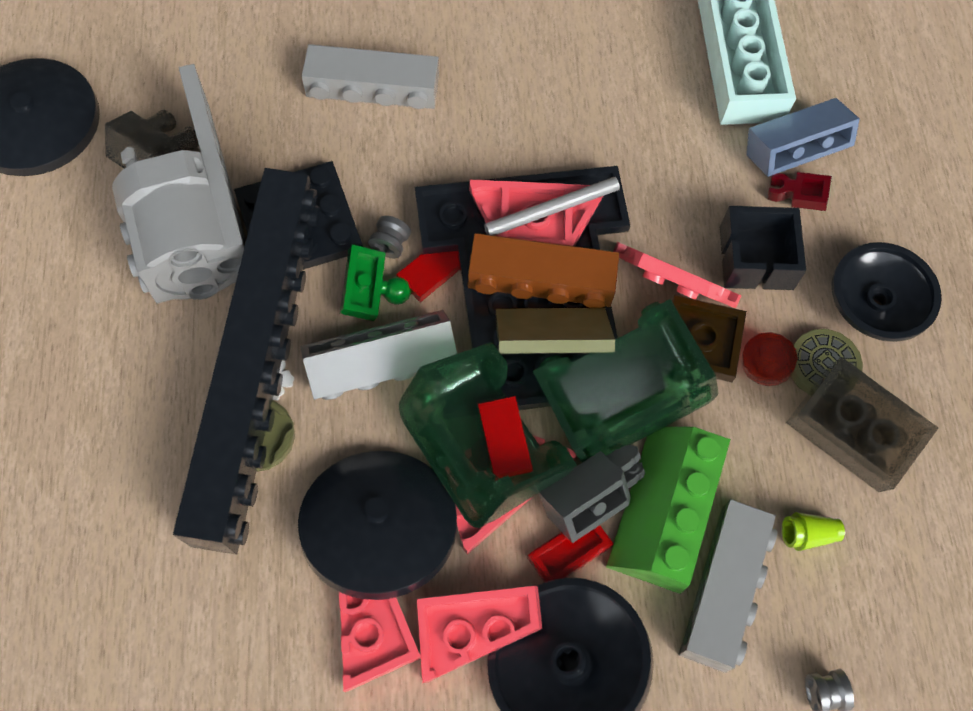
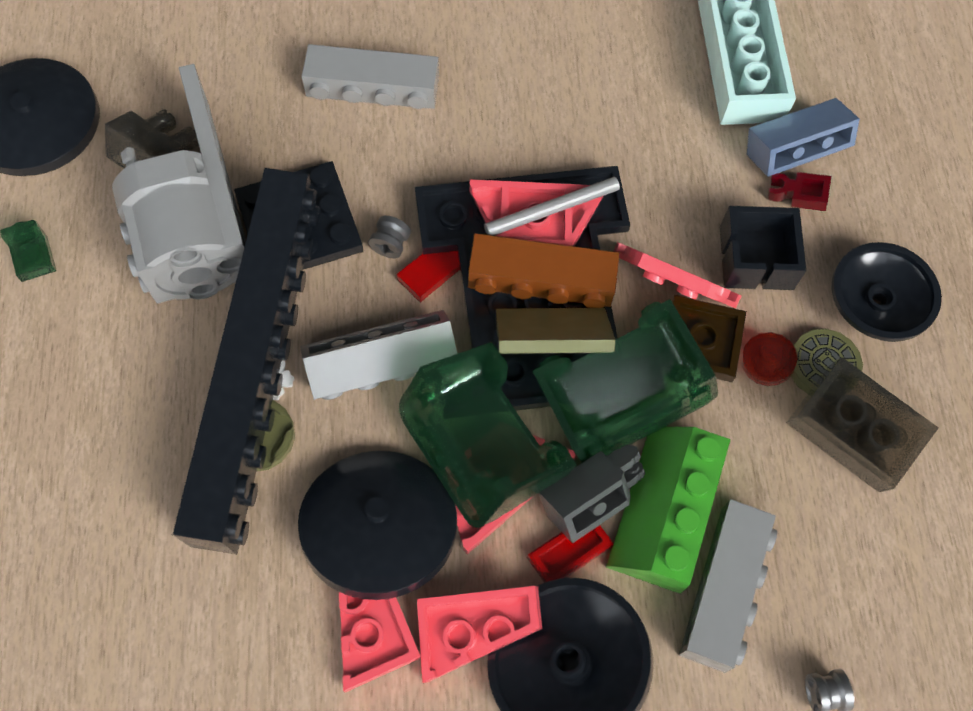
green plate [340,244,411,321] -> none
red tile [478,396,533,480] -> none
lime cone [782,512,845,551] -> none
none -> clear green bracket [0,220,57,282]

